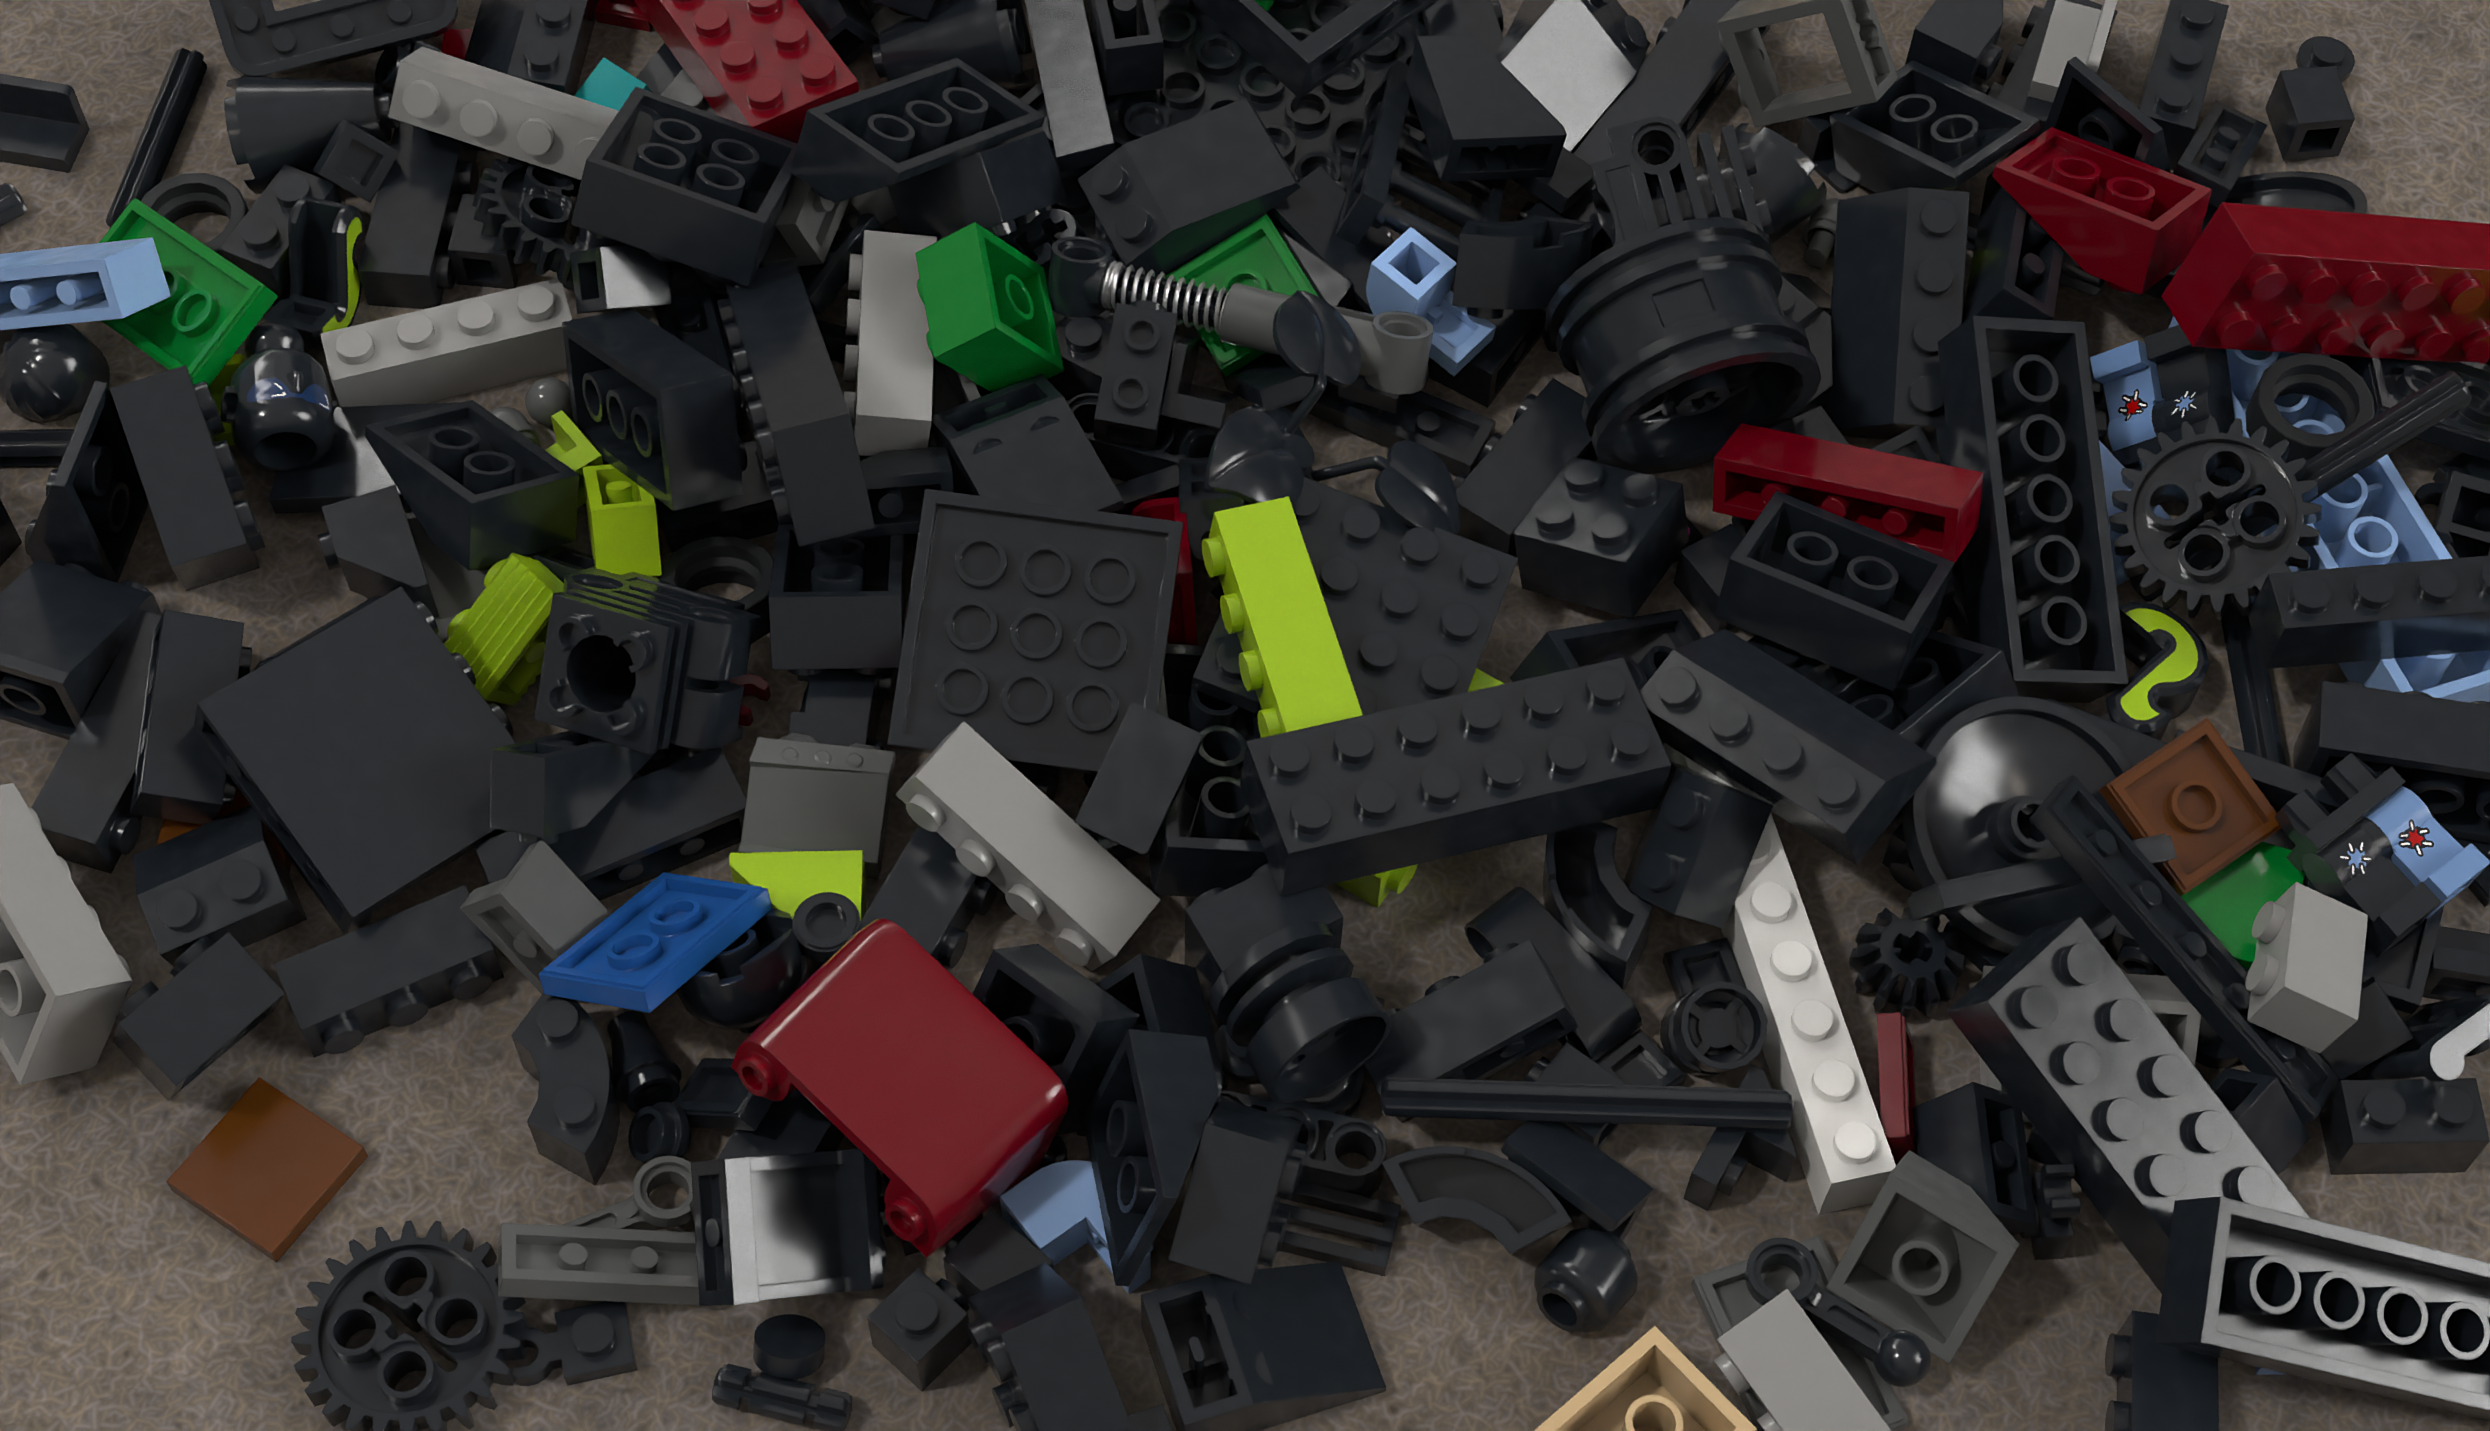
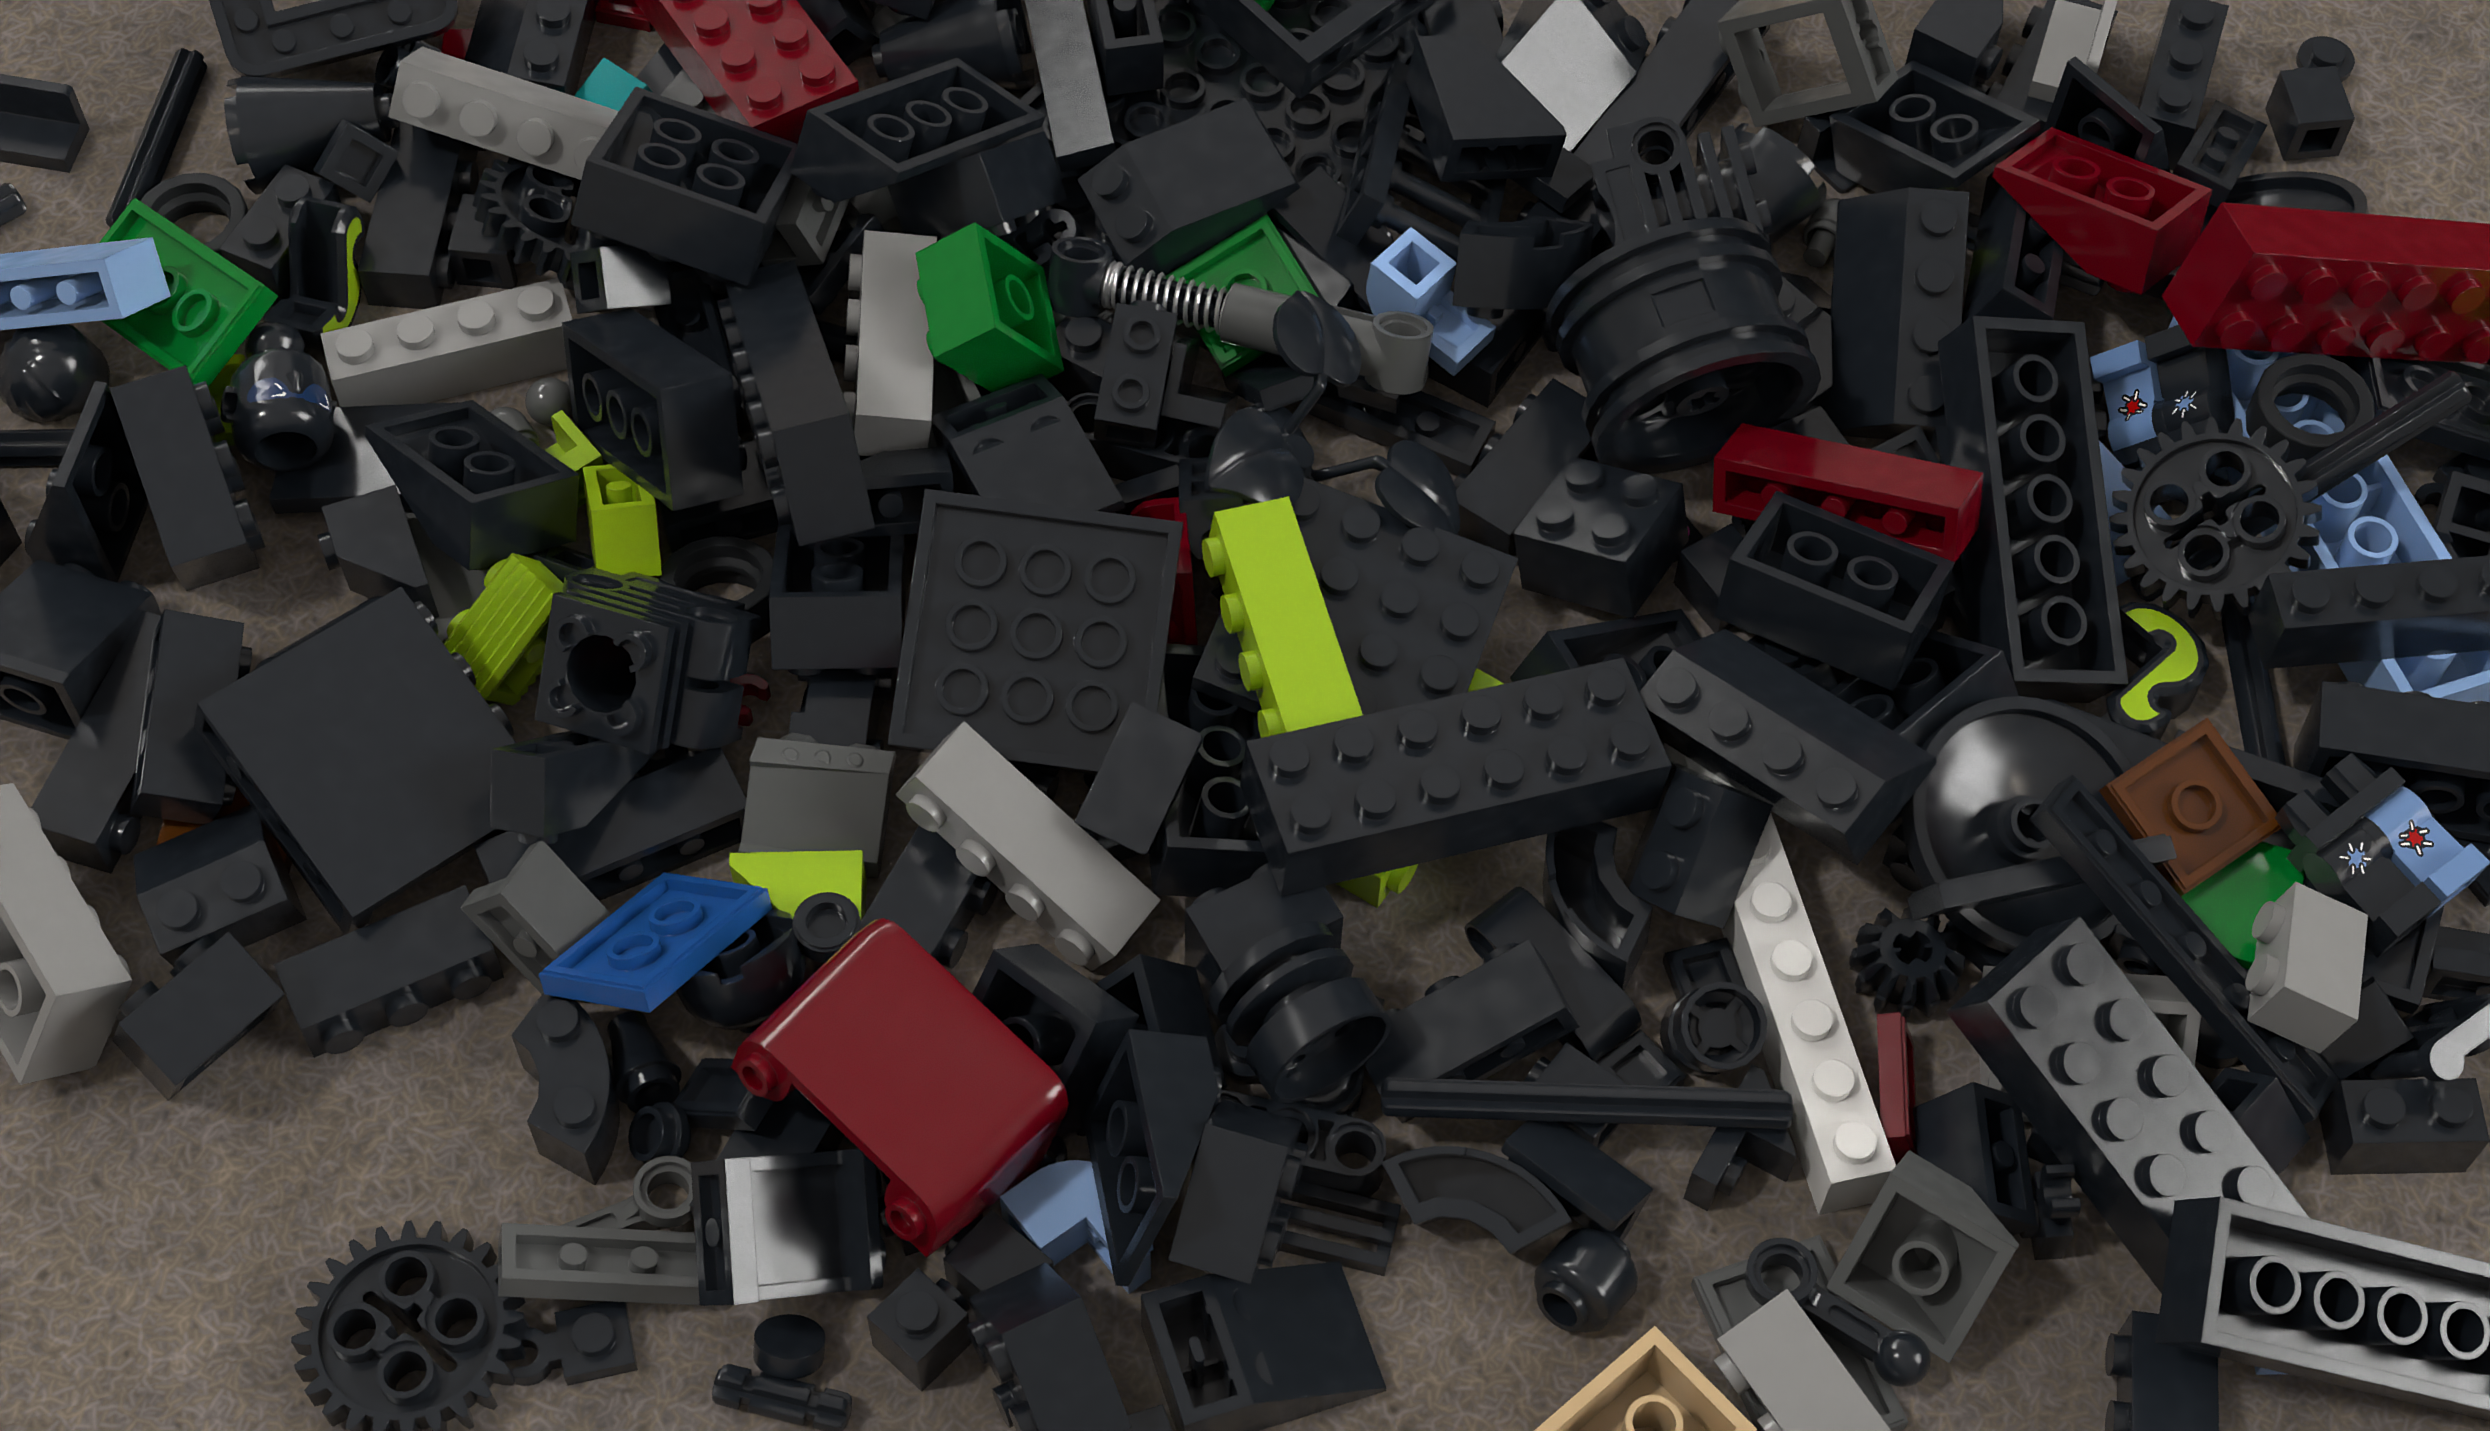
reddish brown tile [166,1077,368,1263] -> none

